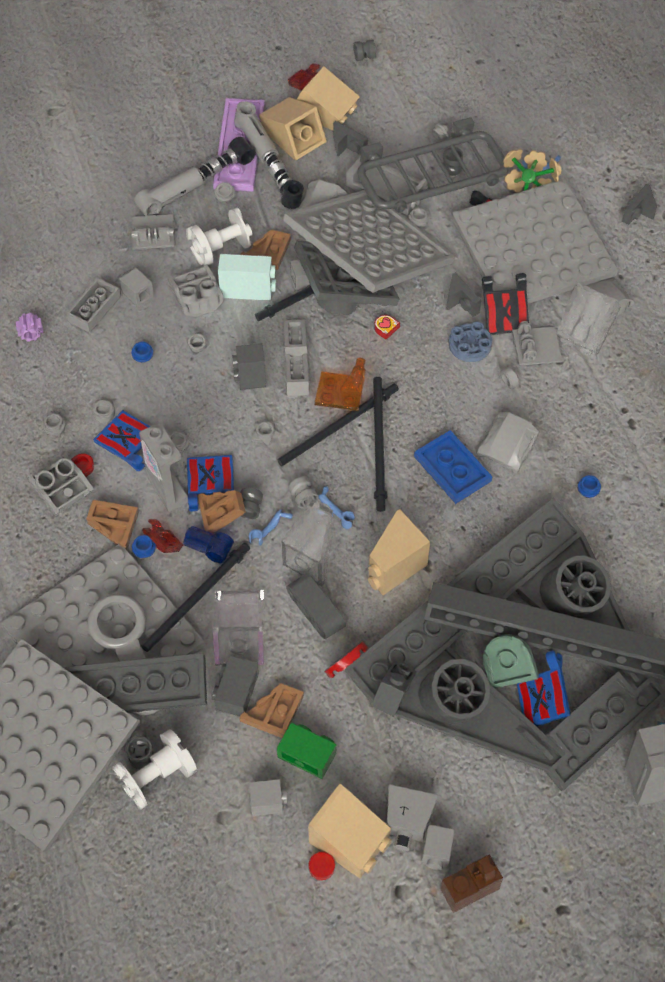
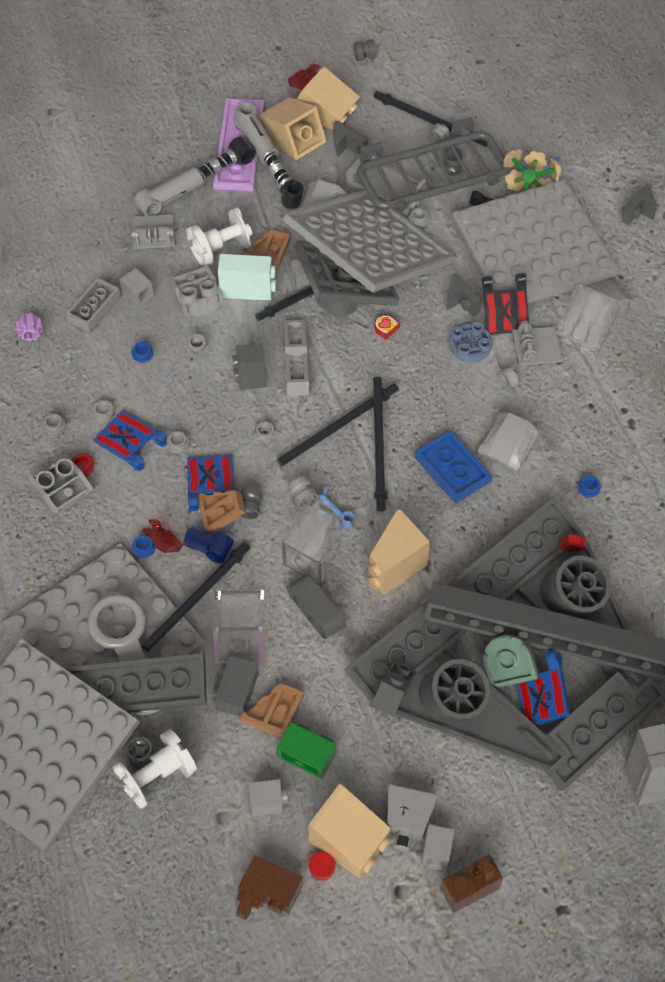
medium nougat wing [86,500,139,550] -> none
light grey panel [139,423,188,511] -> none
light grey plate [215,182,235,203] -> none
medium blue piece [249,509,293,545] -> none
clear orange plate [315,358,366,411] -> none
red tile [324,641,368,678] -> none
none -> reddish brown hinge [236,855,303,920]
none -> black bar [374,91,488,147]
none -> red tile [558,534,586,552]

